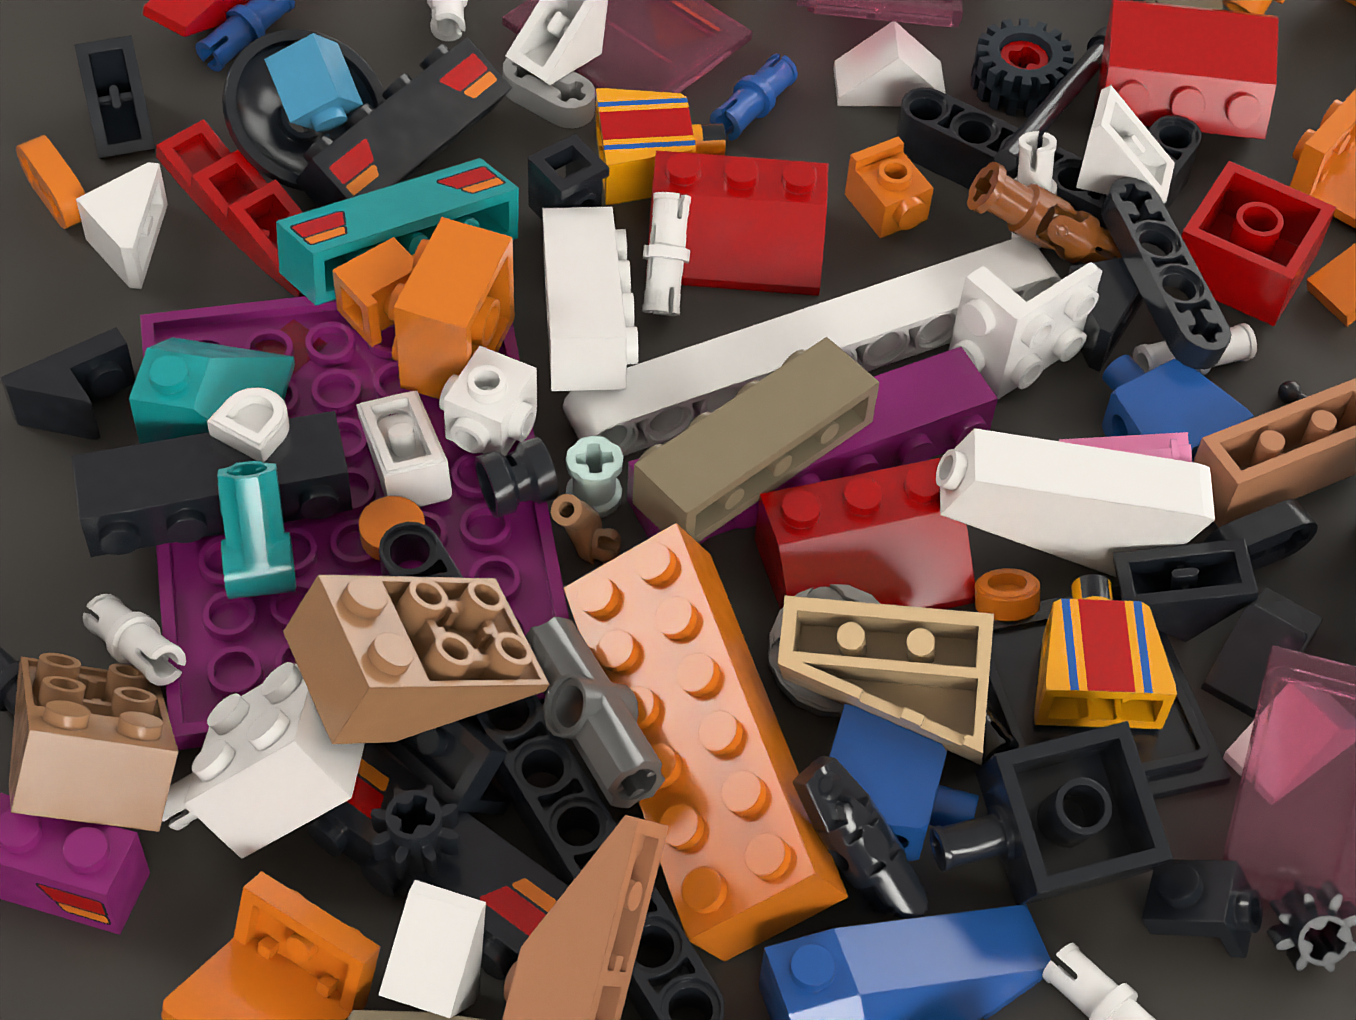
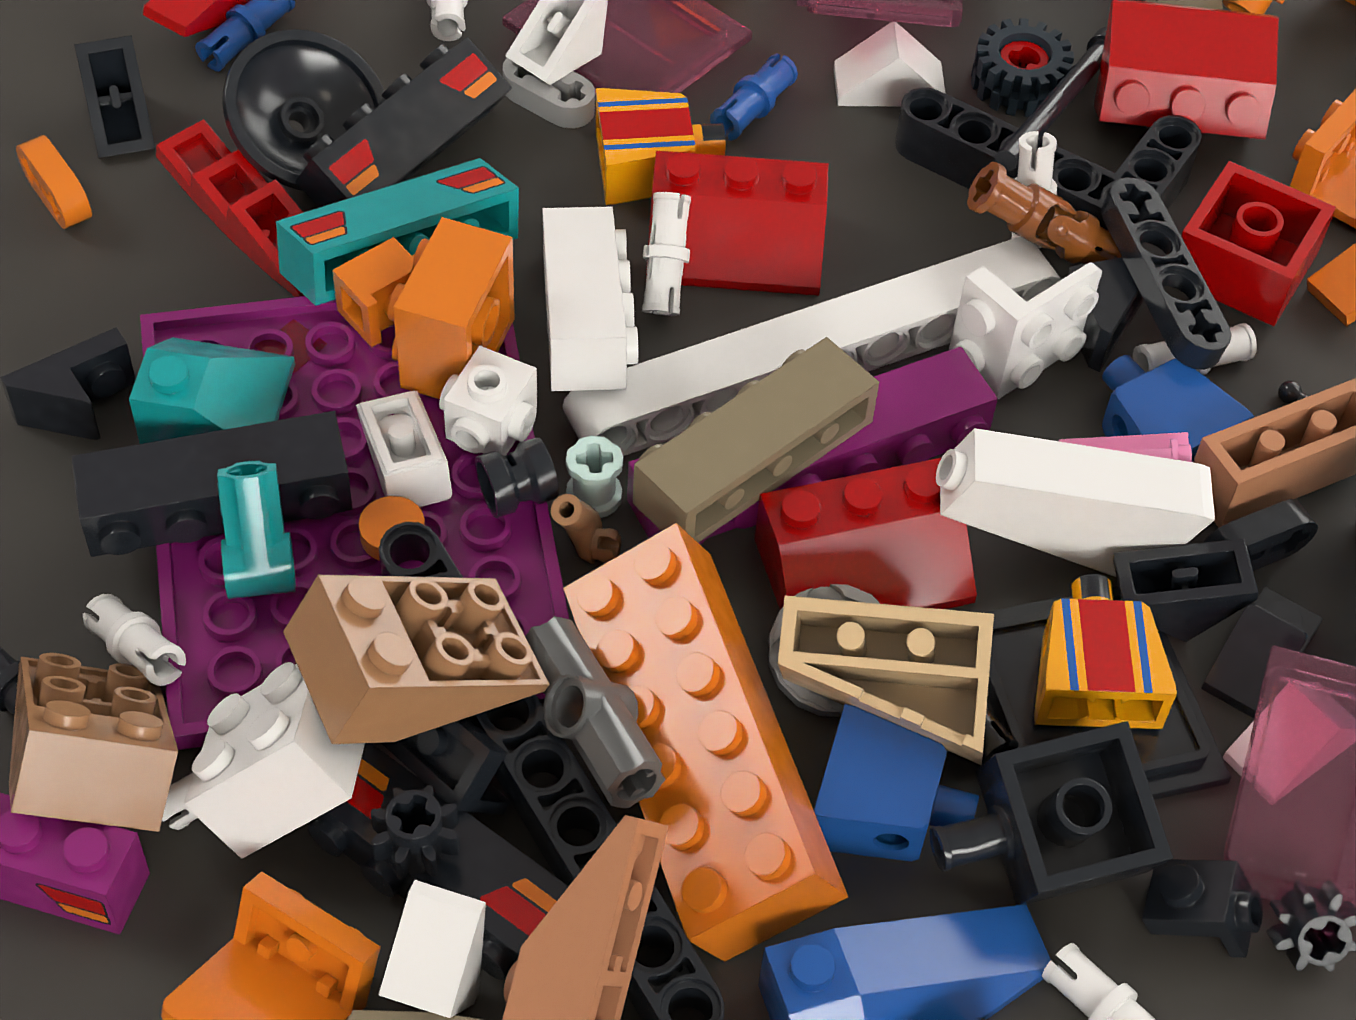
white slope [76,162,168,289] -> none
white tile [207,388,289,463] -> none
dark azure brick [264,33,363,132] -> none
black brick [528,134,609,221] -> none
black hinge [793,756,929,920] -> none
orange brick [845,136,934,238] -> none
orange tile [975,568,1040,621] -> none
white slope [1076,85,1175,203] -> none

